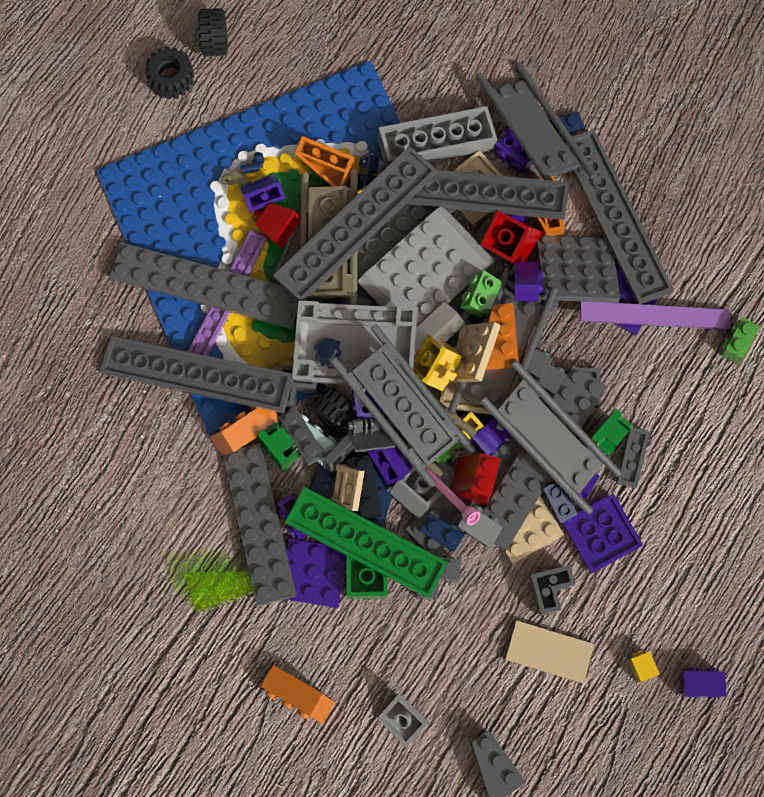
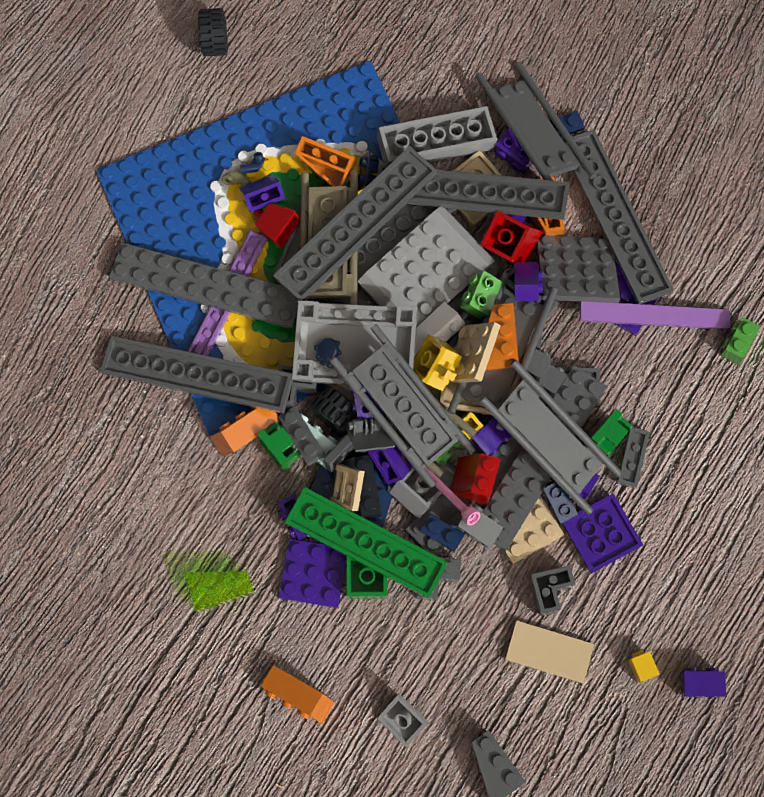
black tyre [145,47,194,99] -> none
dark grey plate [223,443,297,607] -> none

